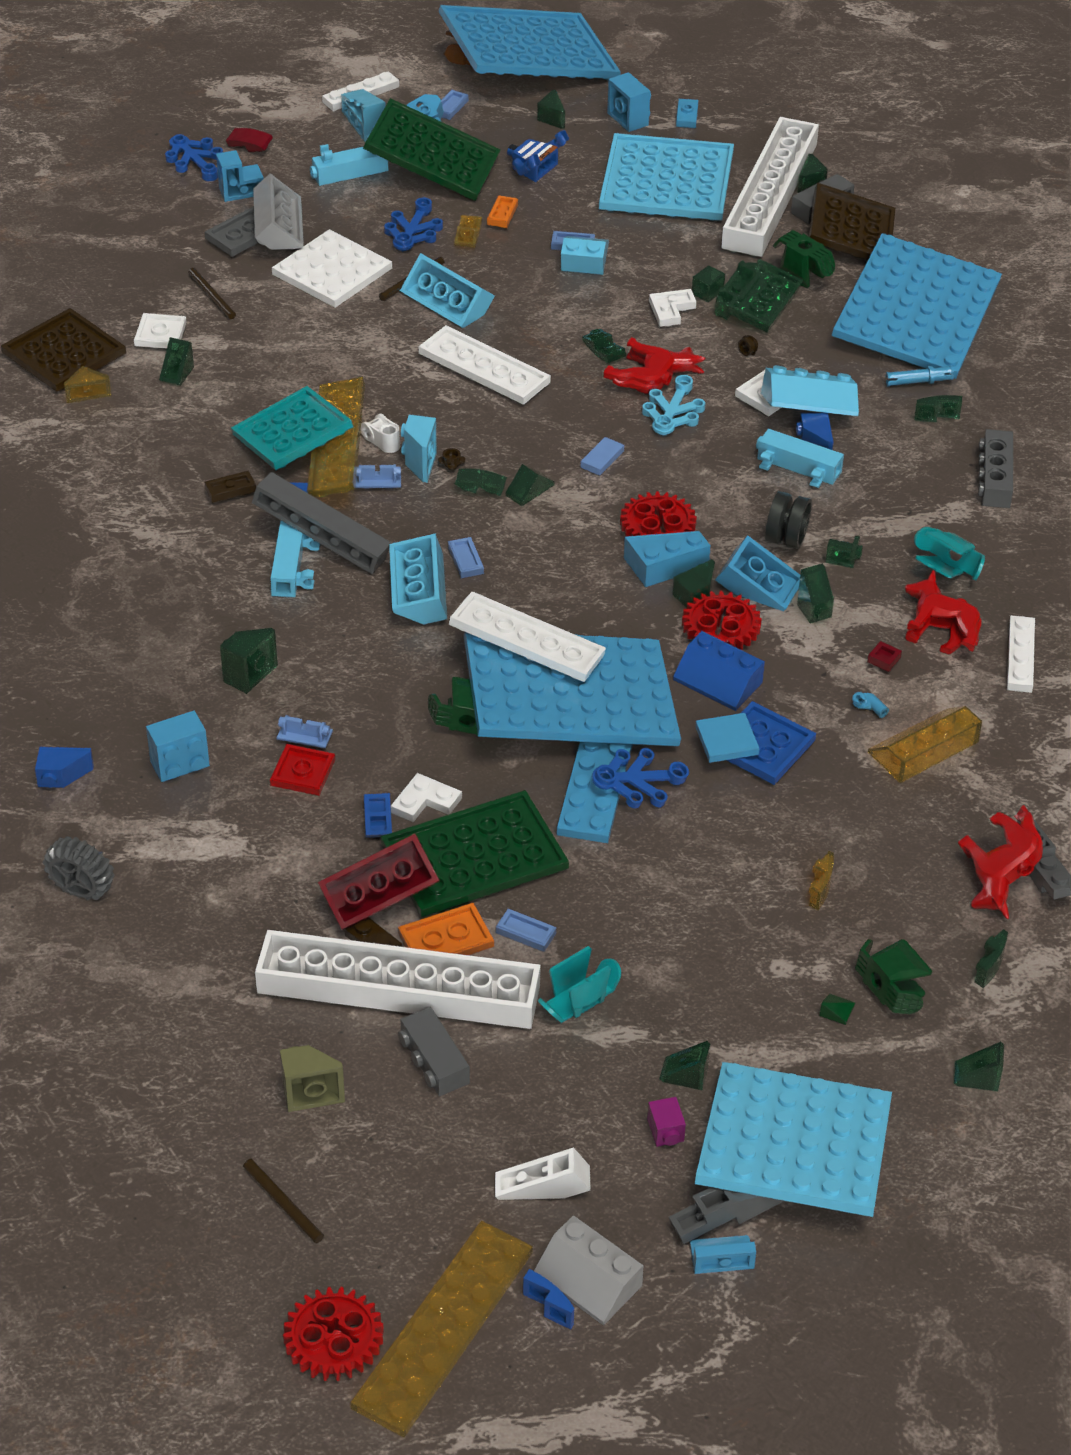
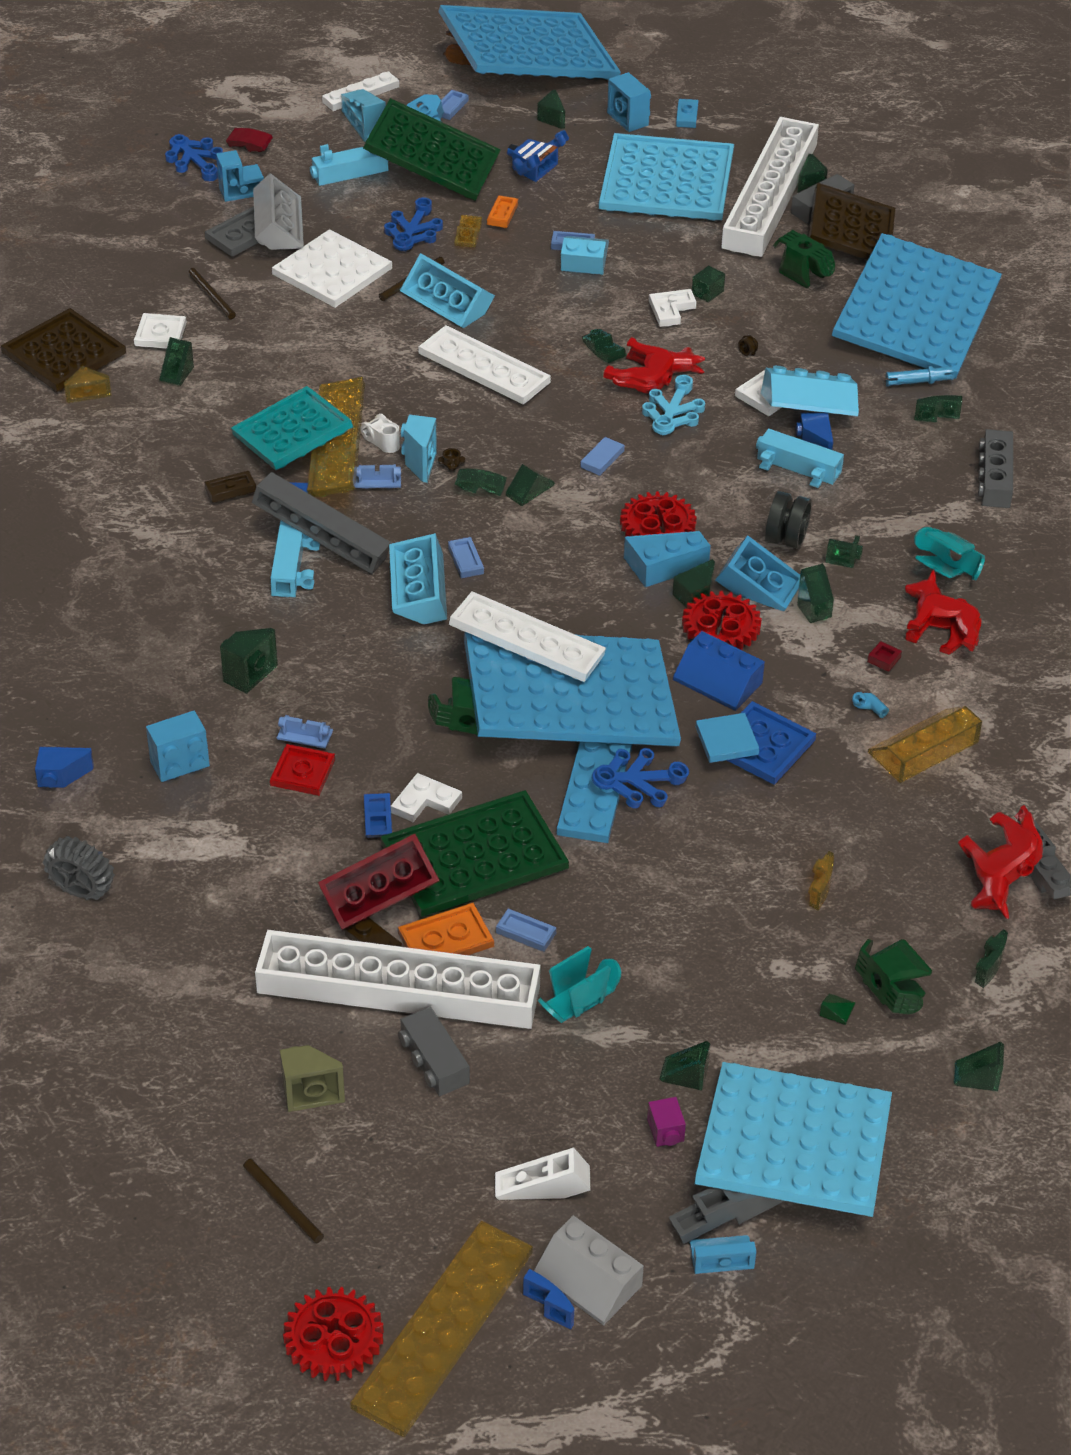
clear green plate [715,259,803,333] -> none
white plate [1007,615,1035,693] -> none

